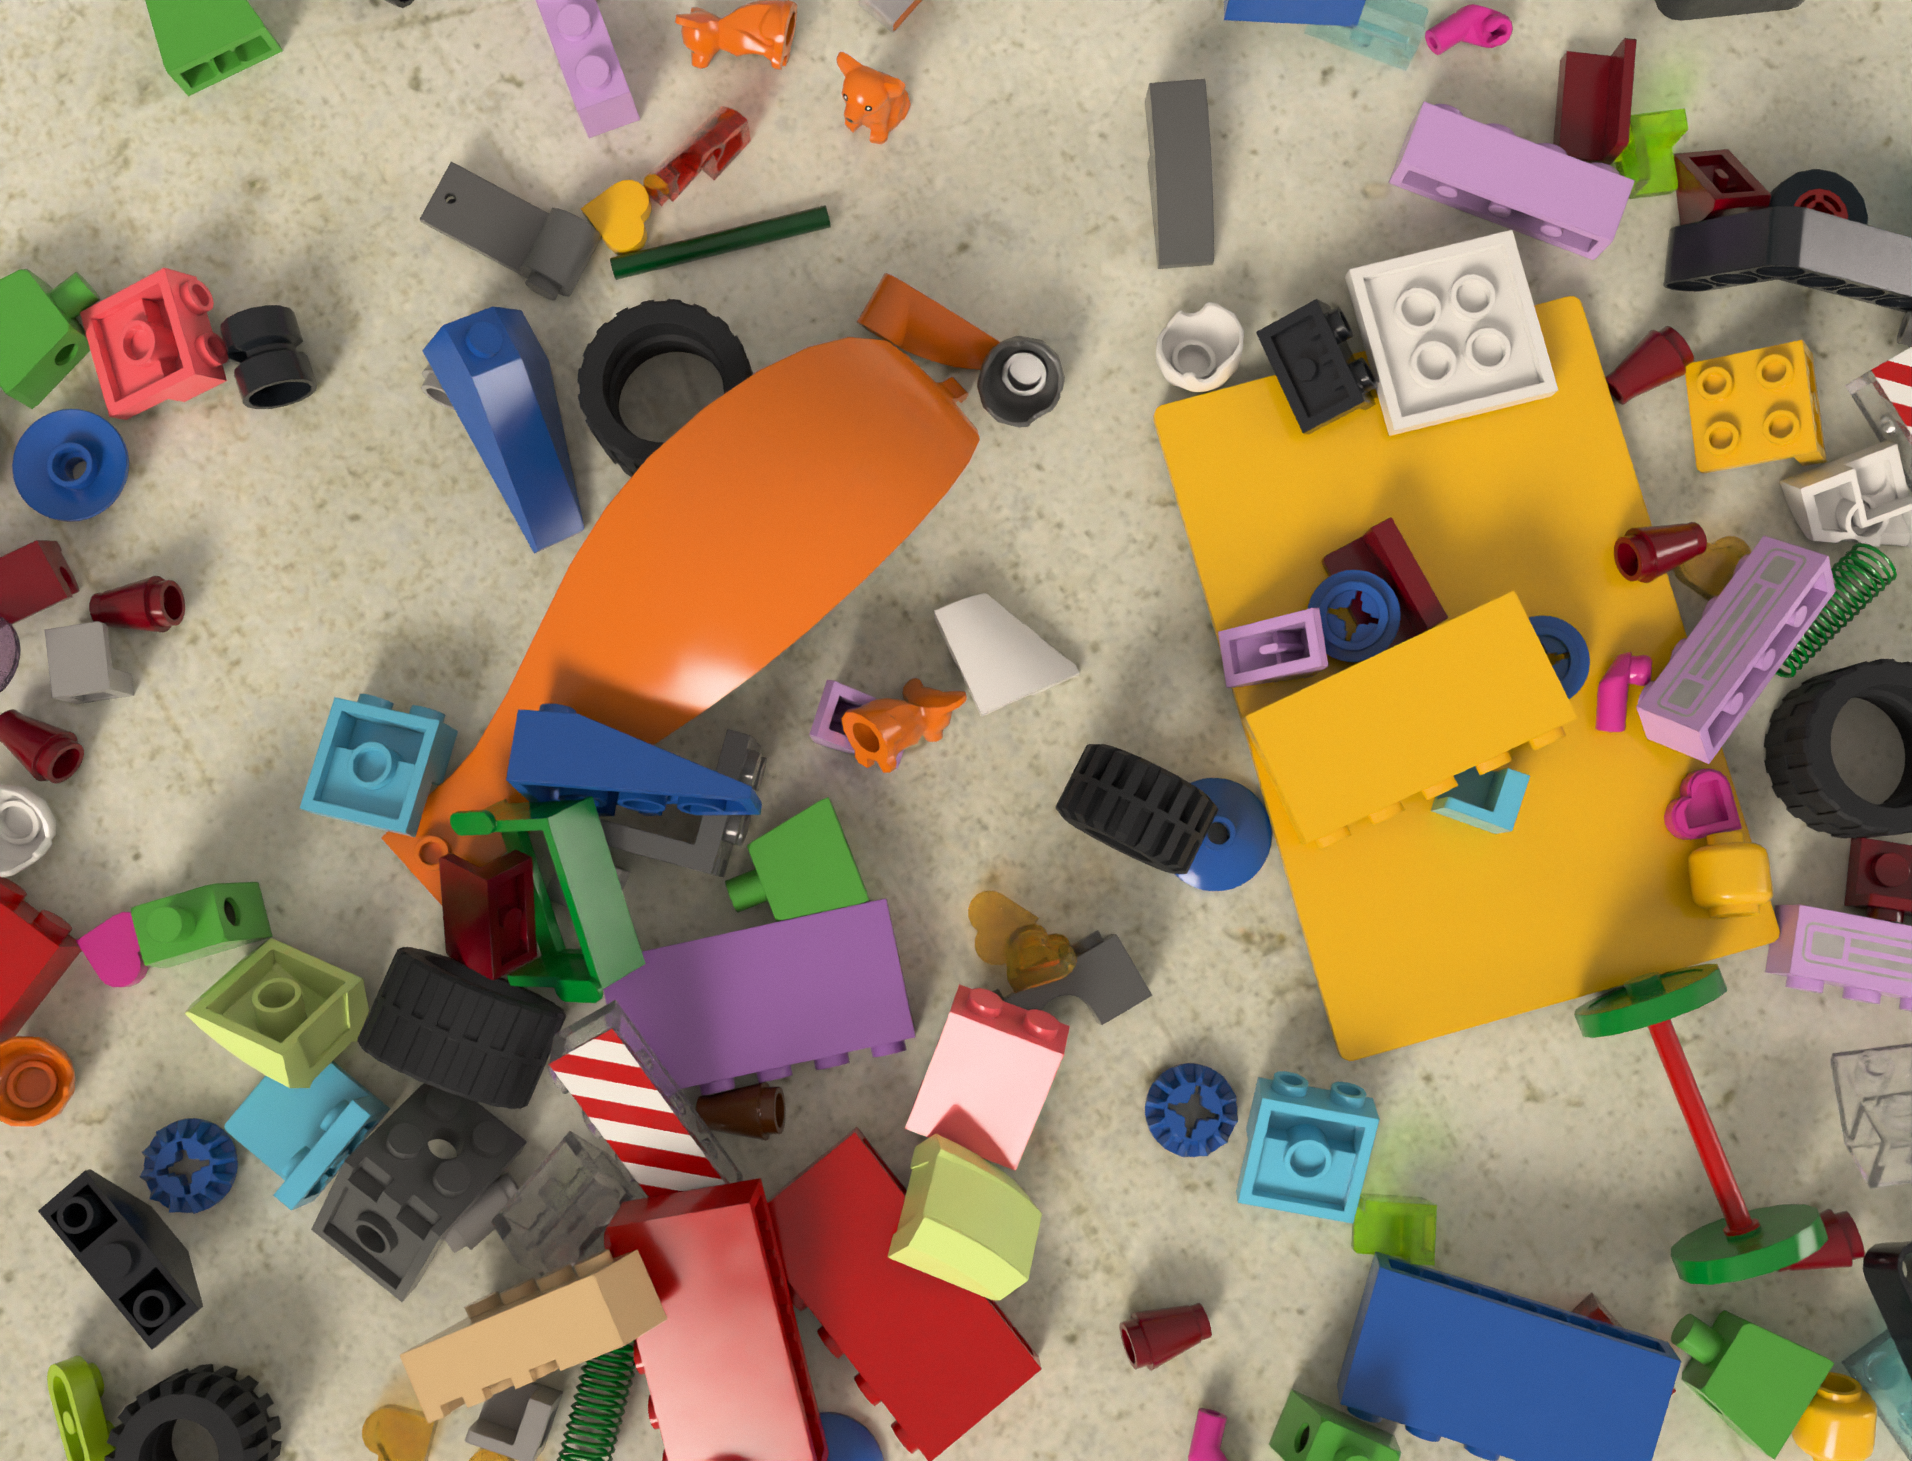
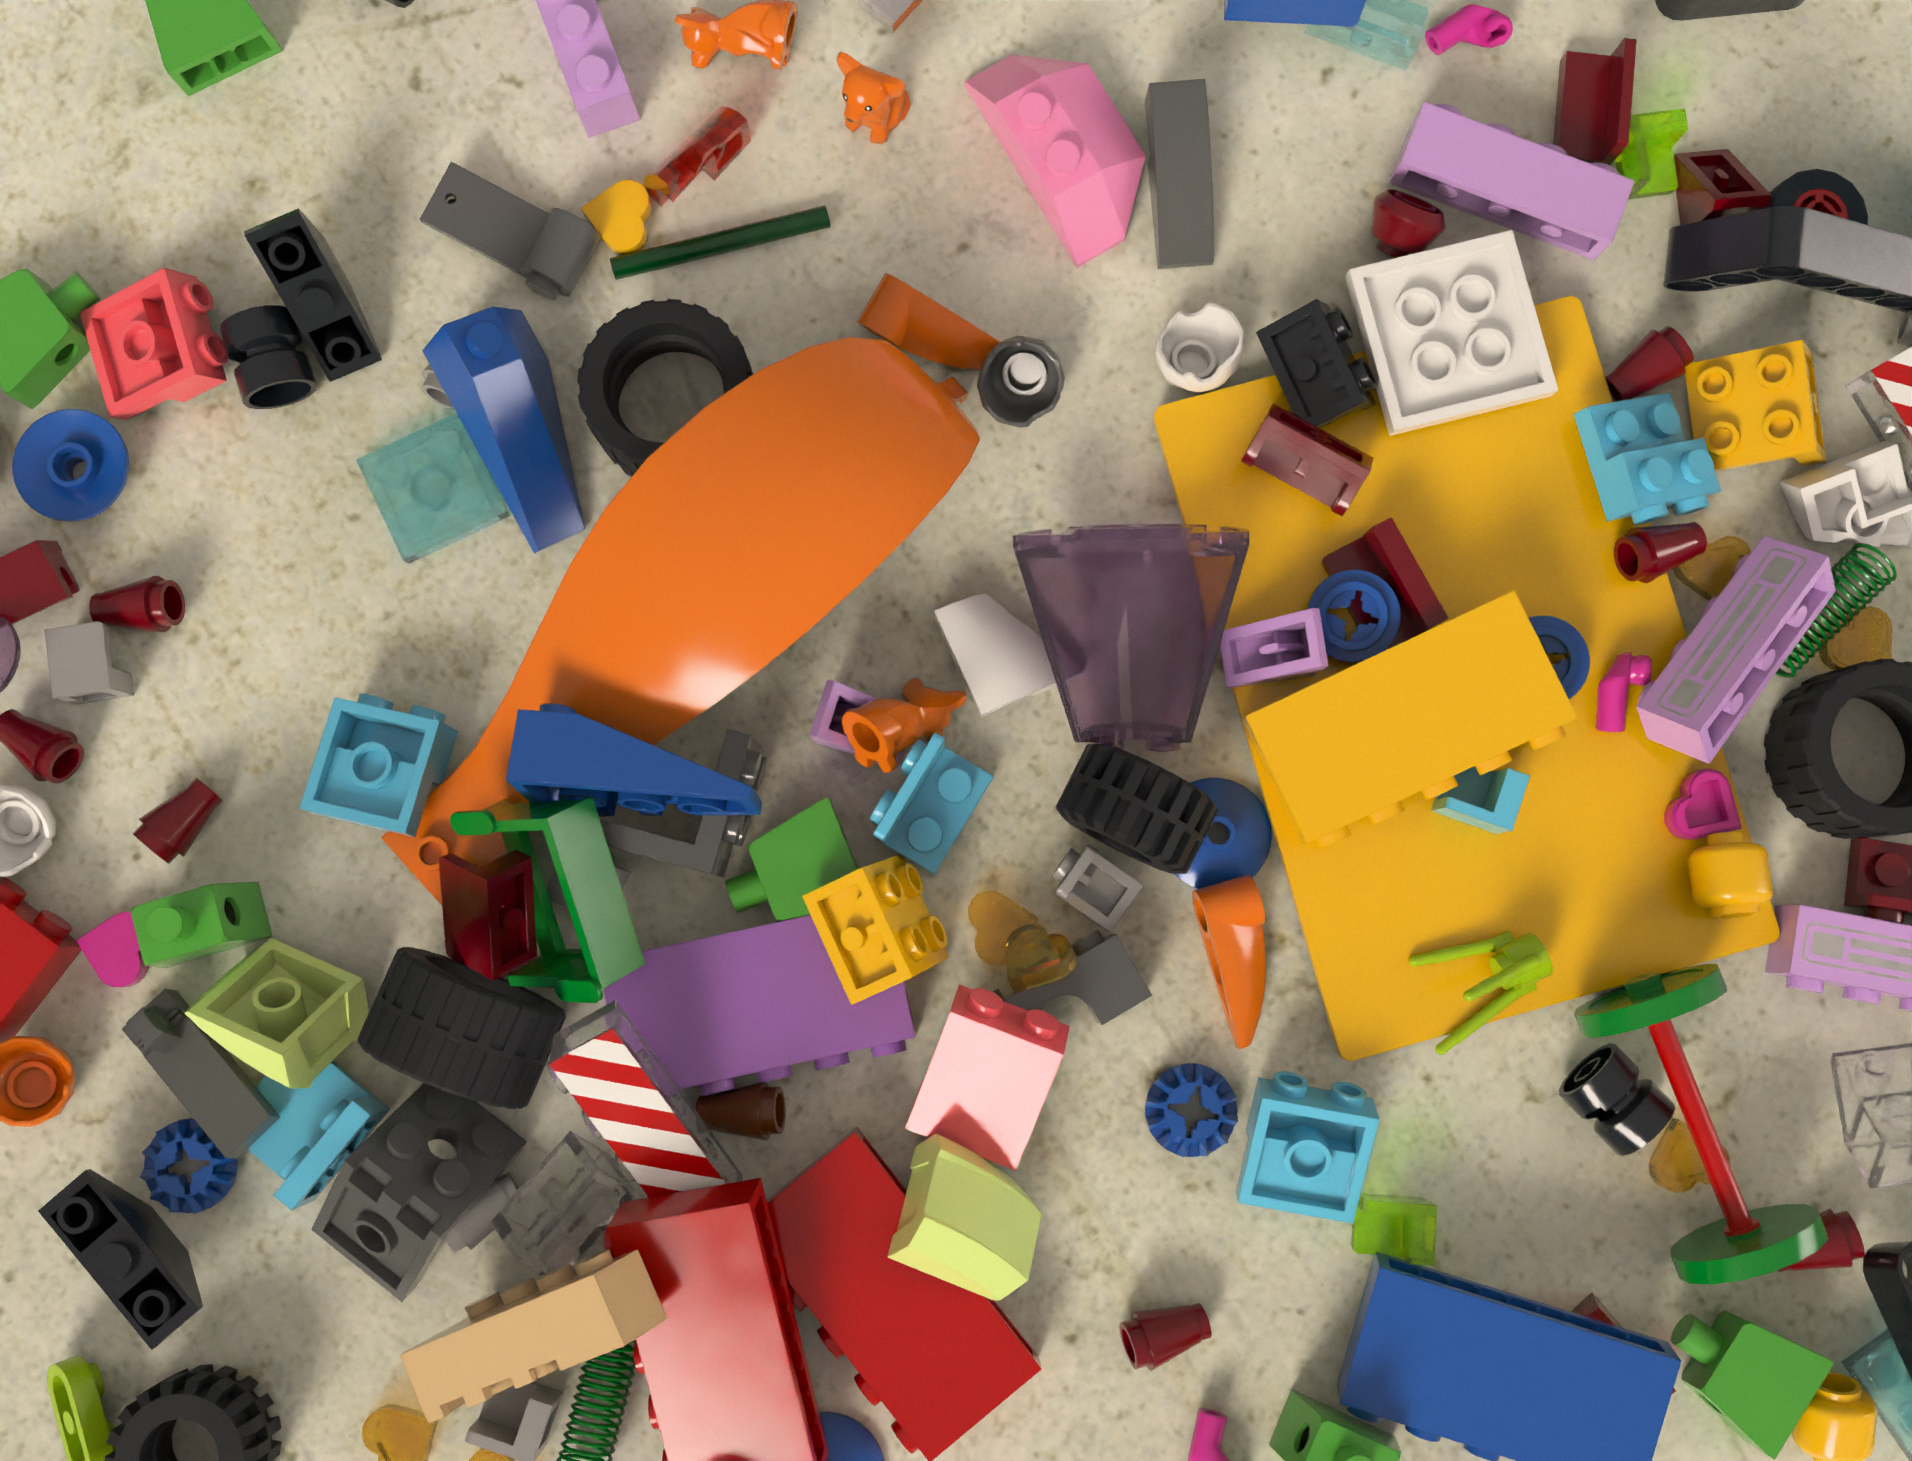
none -> dark grey hinge [122,988,280,1159]
none -> dark red cone [133,777,223,864]
none -> black slope [244,208,382,382]
none -> clear light blue plate [356,413,510,564]
none -> yellow bracket [802,854,949,1005]
none -> medium azure bracket [870,732,994,875]
none -> bright pink wedge [965,55,1146,268]
none -> cone [1013,524,1249,752]
none -> light grey bracket [1052,844,1144,933]
none -> orange piece [1192,874,1266,1049]
none -> dark red hinge [1241,403,1373,517]
none -> dark red cone [1371,189,1446,258]
none -> lime plant [1409,931,1553,1055]
none -> black wheel [1559,1043,1675,1156]
none -> medium azure plate [1573,392,1721,525]
none -> clear yellow tile [1649,1118,1731,1193]
none -> clear yellow tile [1819,606,1893,670]

